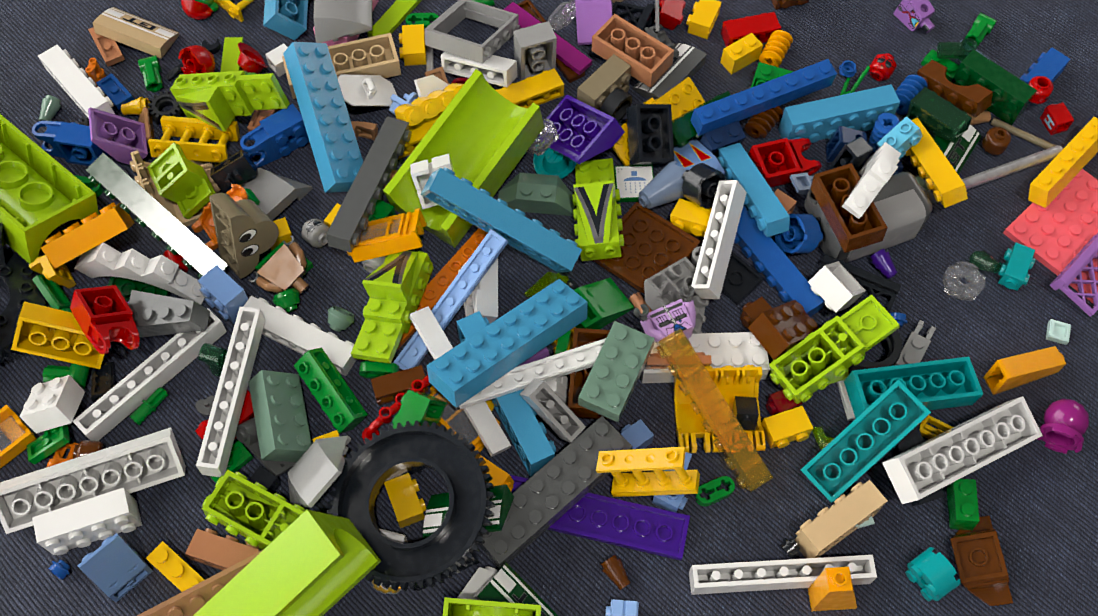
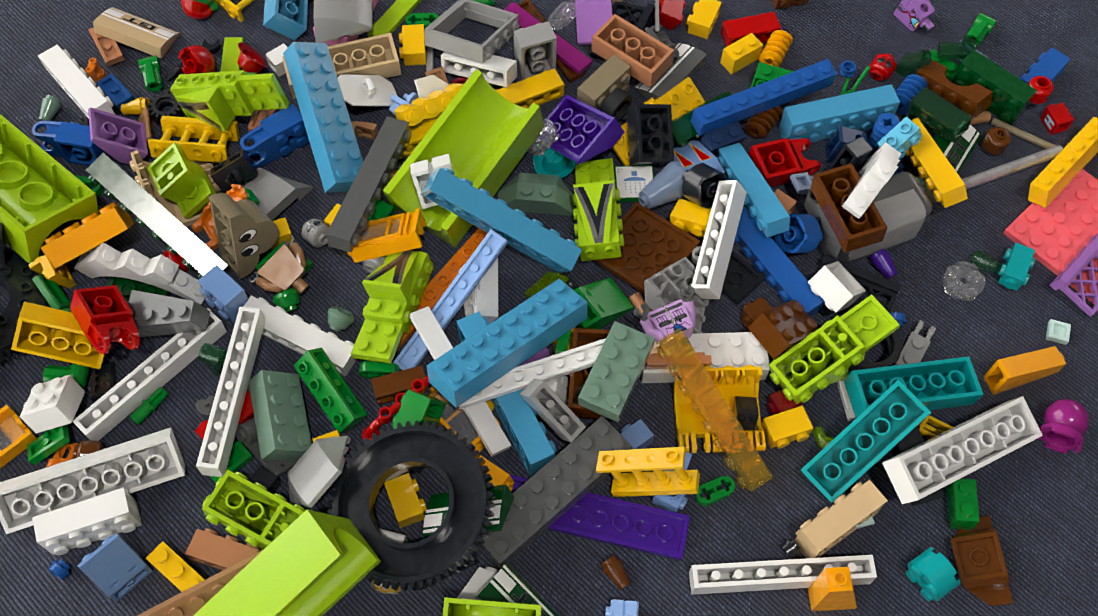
none -> clear green piece [895,49,932,77]

